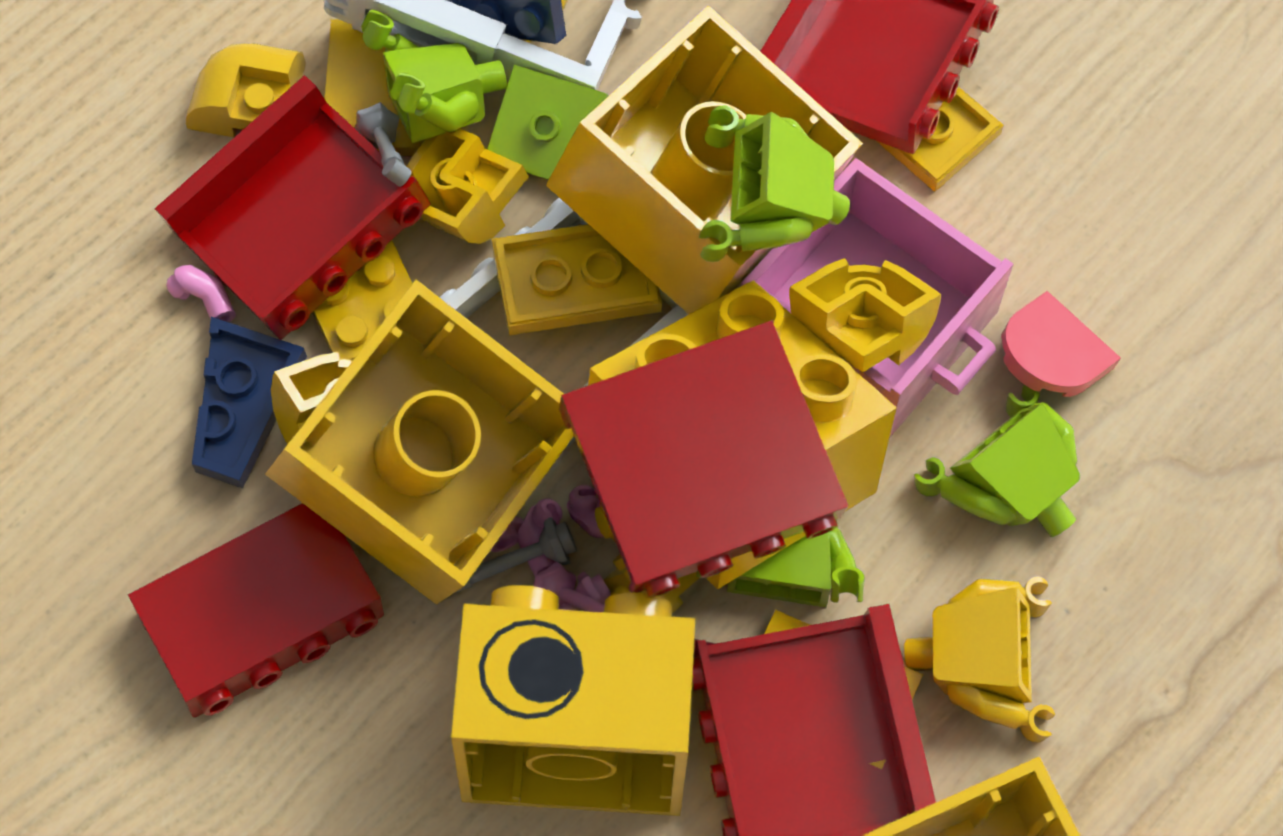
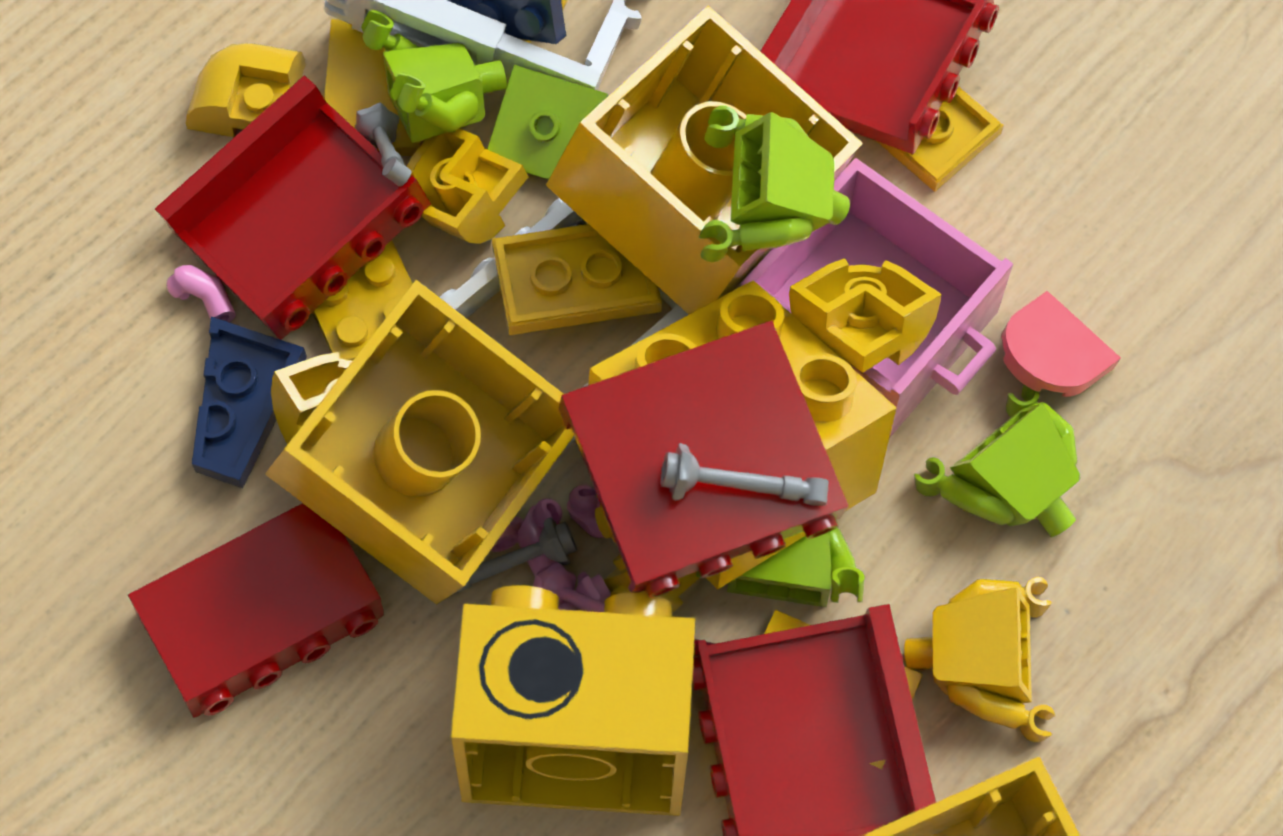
none -> light grey piece [661,443,829,506]

